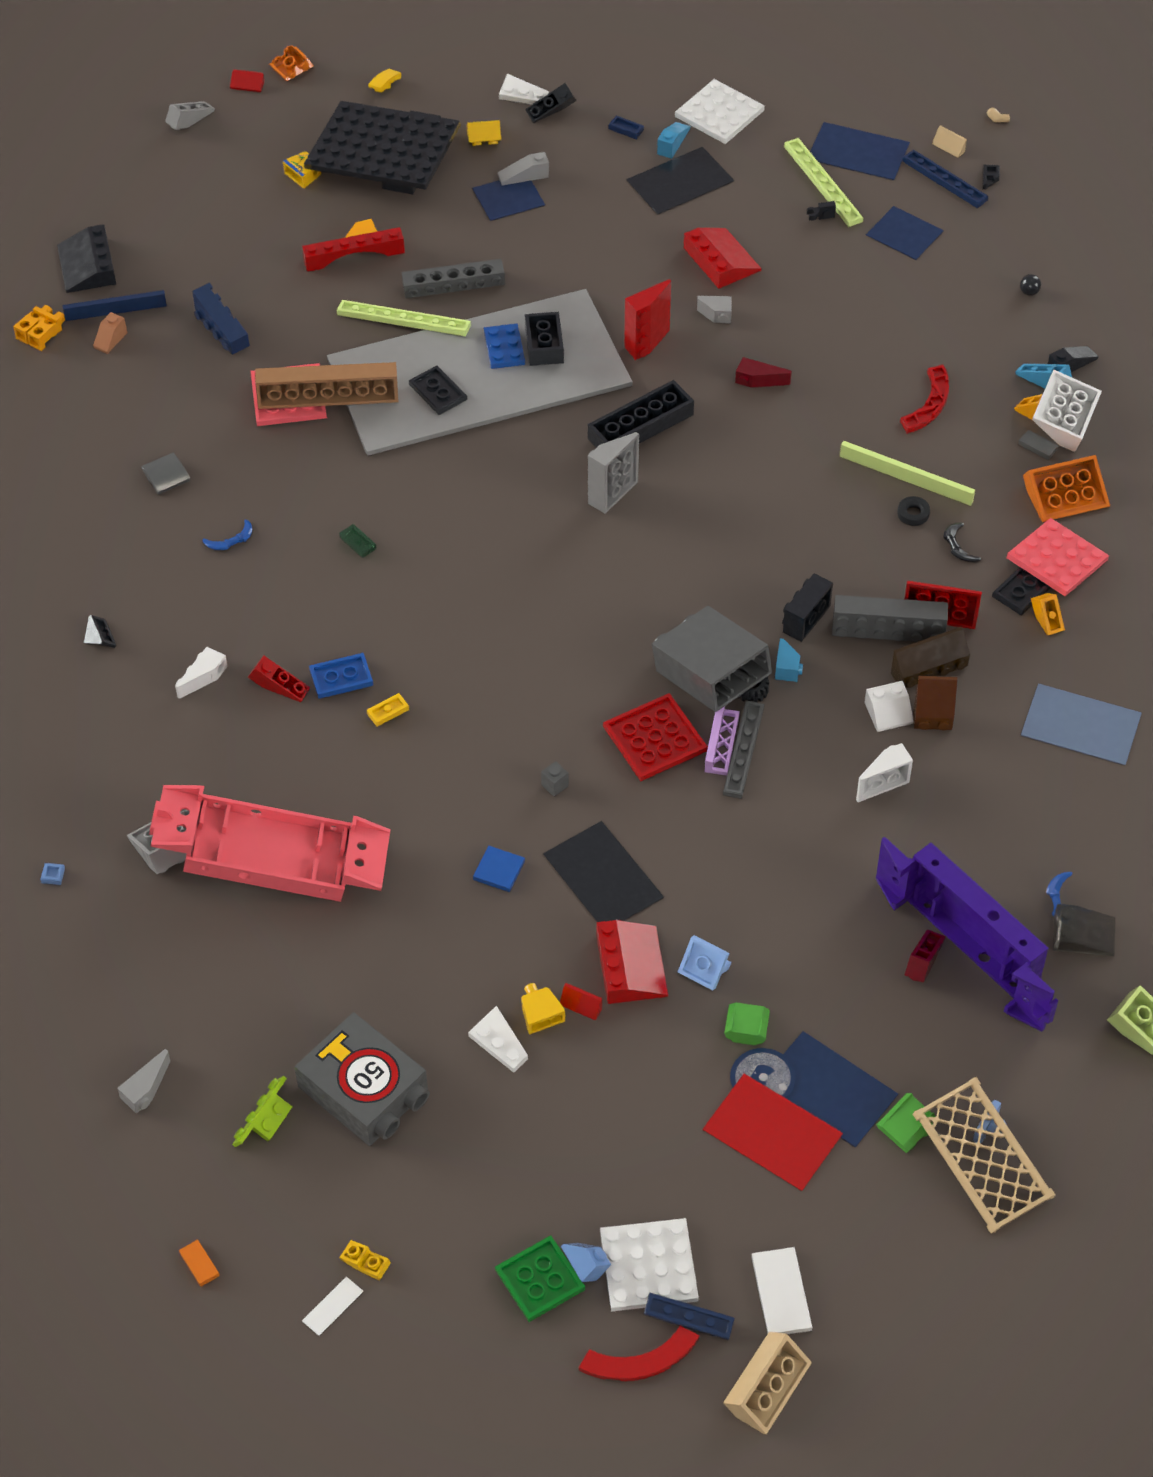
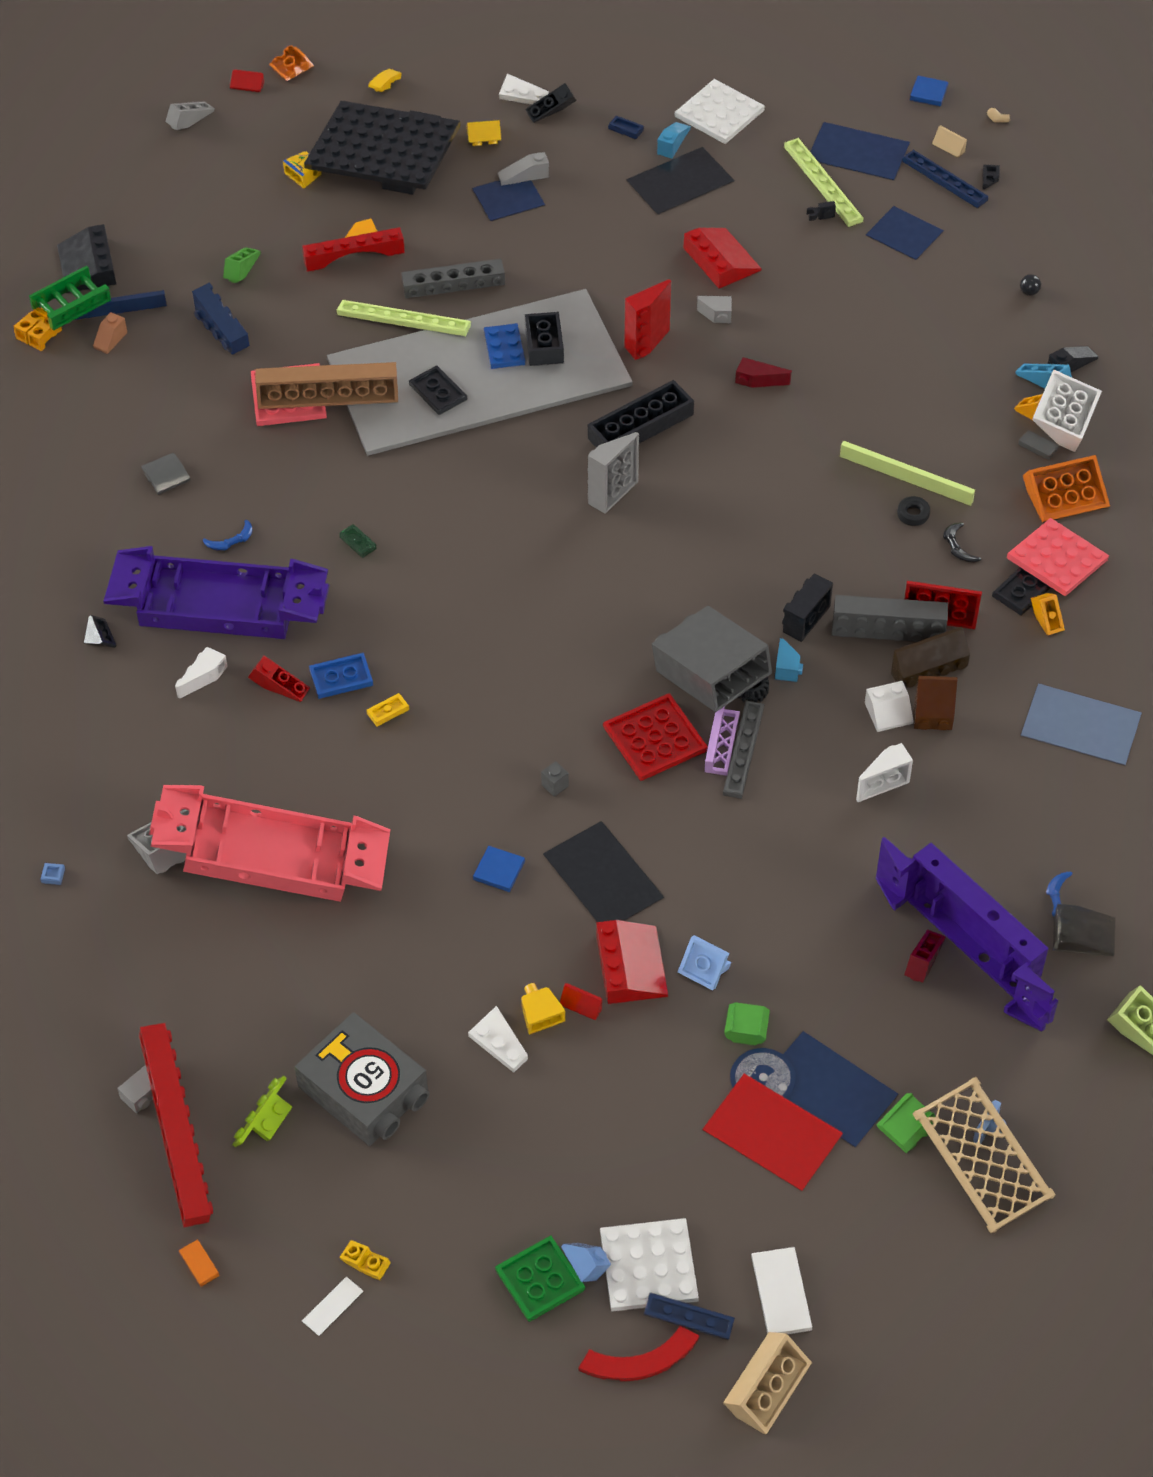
red tile [900,364,949,434] -> none
none -> green fence [29,266,111,331]
none -> dark purple piece [103,546,330,639]
none -> red brick [139,1023,213,1228]
none -> bright green slope [223,247,261,283]
none -> blue tile [910,76,948,106]

